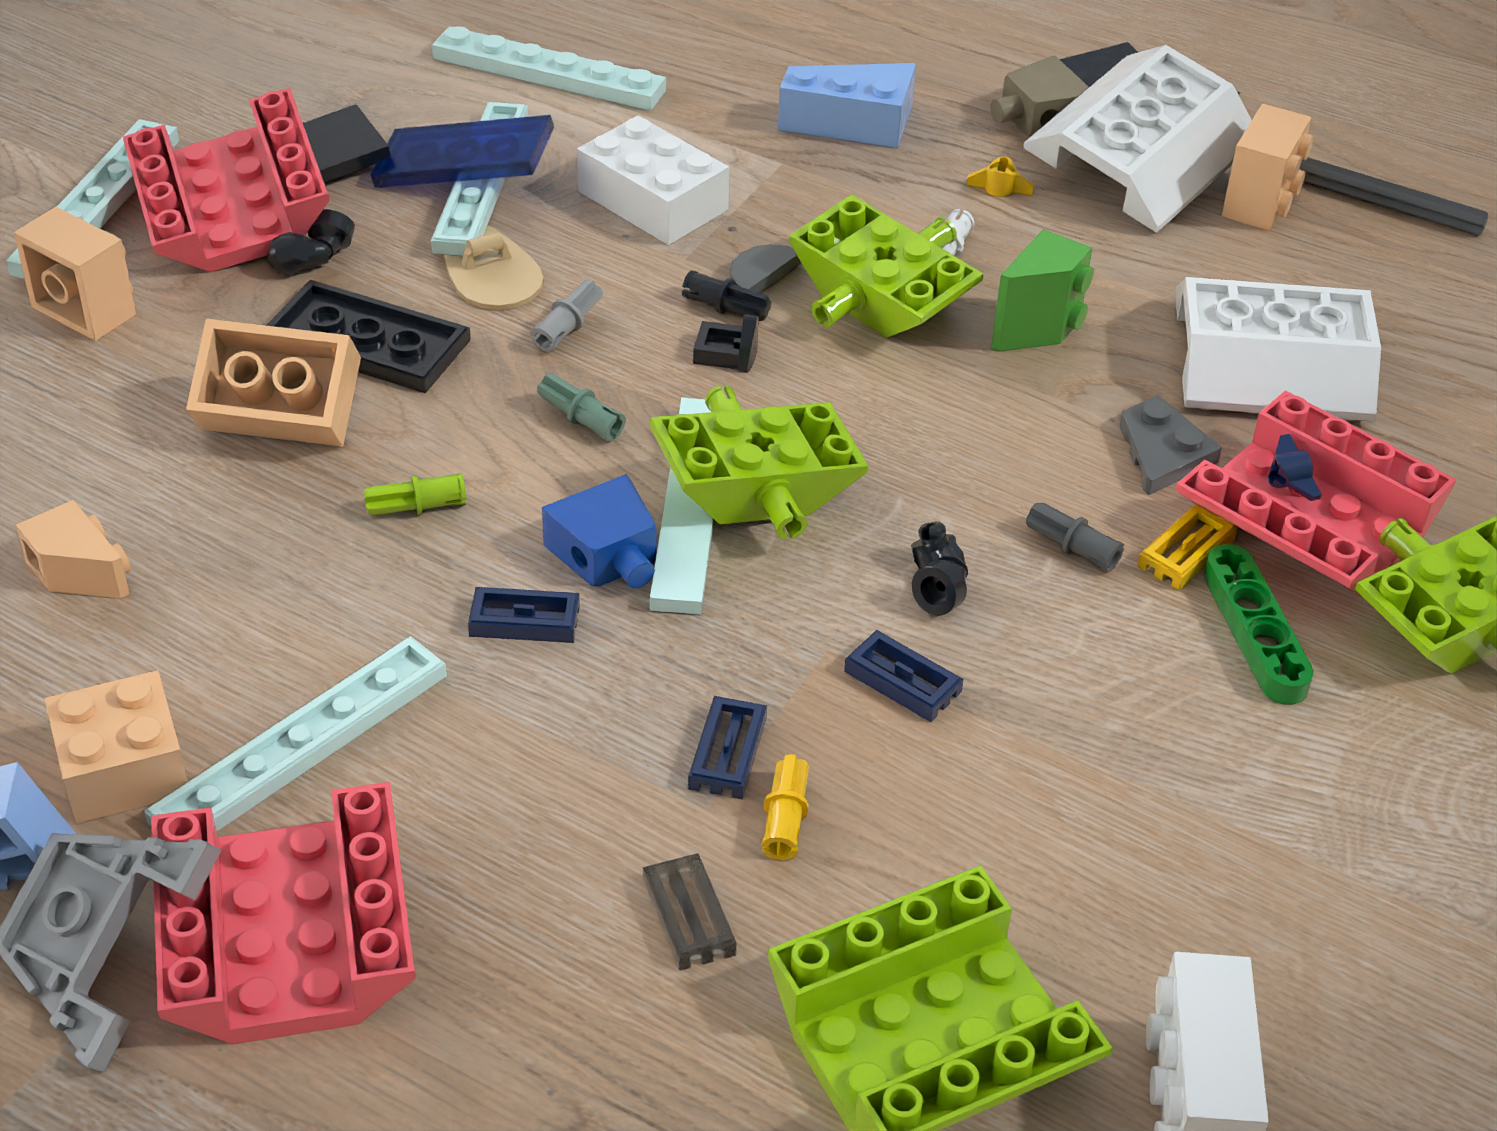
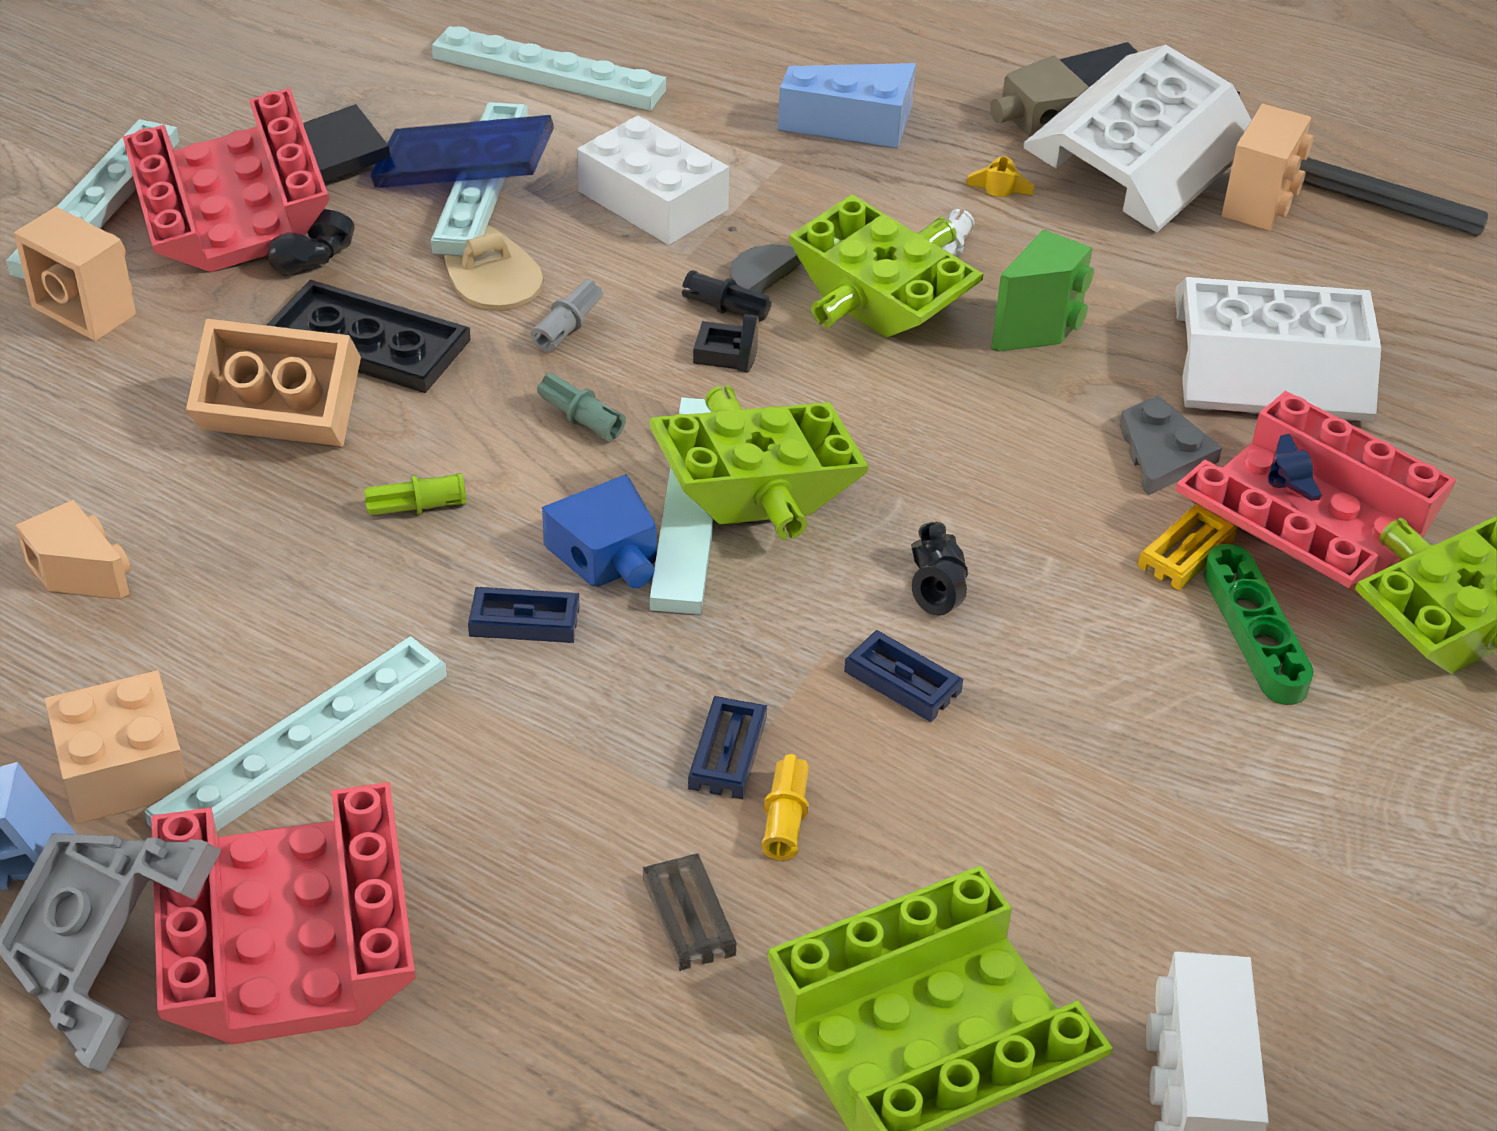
dark grey axle [1026,503,1125,572] -> none

